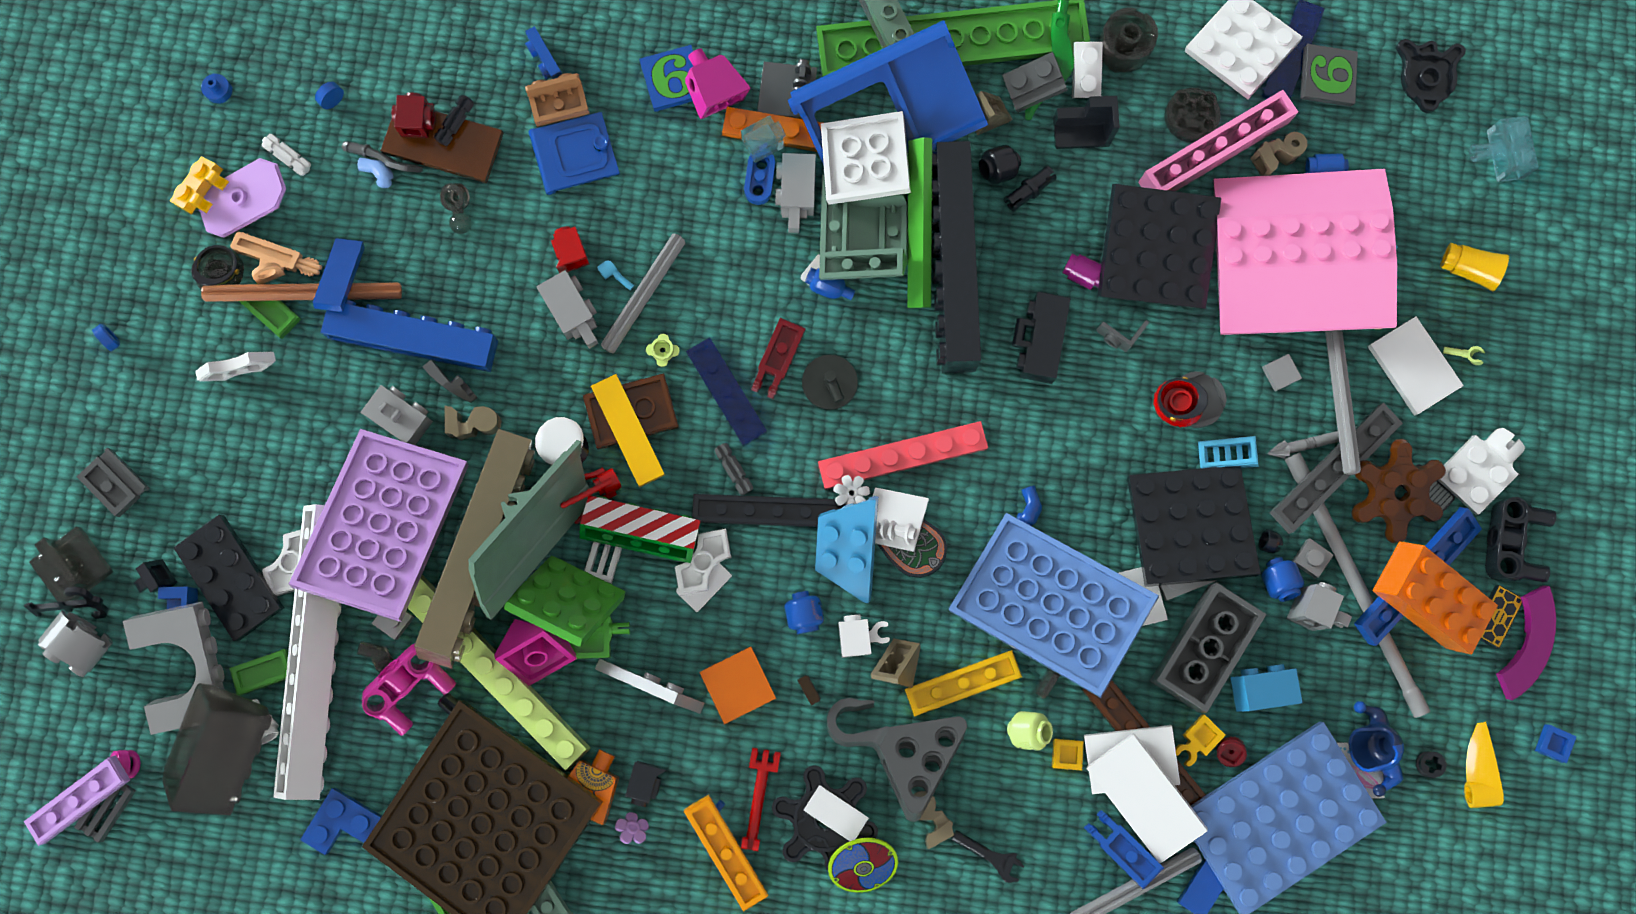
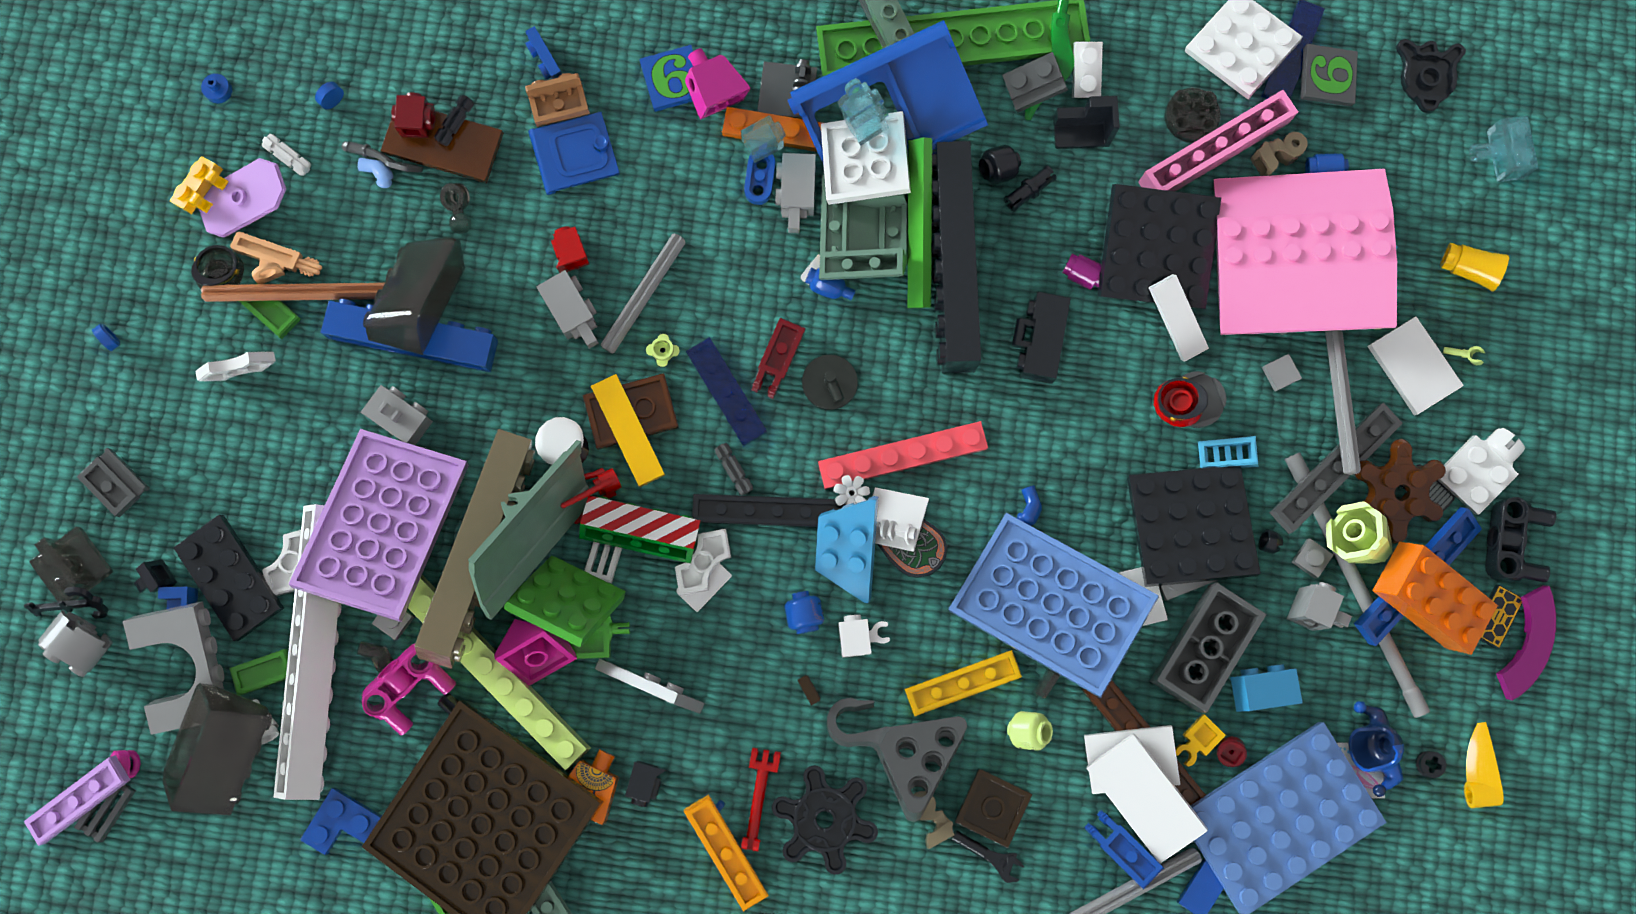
blue tile [313,238,365,312] -> none
dark grey slope [422,360,478,403] -> none
dark tan leg [445,406,502,441] -> none
medium azure hand [597,261,634,290] -> none
lavender plant [615,812,649,844] -> none
orange tile [699,647,776,724] -> none
white tile [804,785,869,841] -> none
shield [828,838,898,892] -> none
dark tan slope [871,639,920,688] -> none
dark tan slope [975,91,1013,135] -> none
yellow tile [1052,739,1084,770] -> none
dark grey bracket [1096,320,1149,353] -> none
clear smoke brick [1098,8,1158,73] -> none
blue head [1261,557,1304,602] -> none
light grey piece [1267,431,1339,459] -> none
blue plate [1535,724,1577,763] -> none
none -> clear smoke windscreen [363,237,465,355]
none -> clear light blue hinge [837,78,889,146]
none -> dark brown plate [954,768,1032,848]
none -> white tile [1148,274,1209,362]
none -> yellowish green cone [1326,501,1393,564]

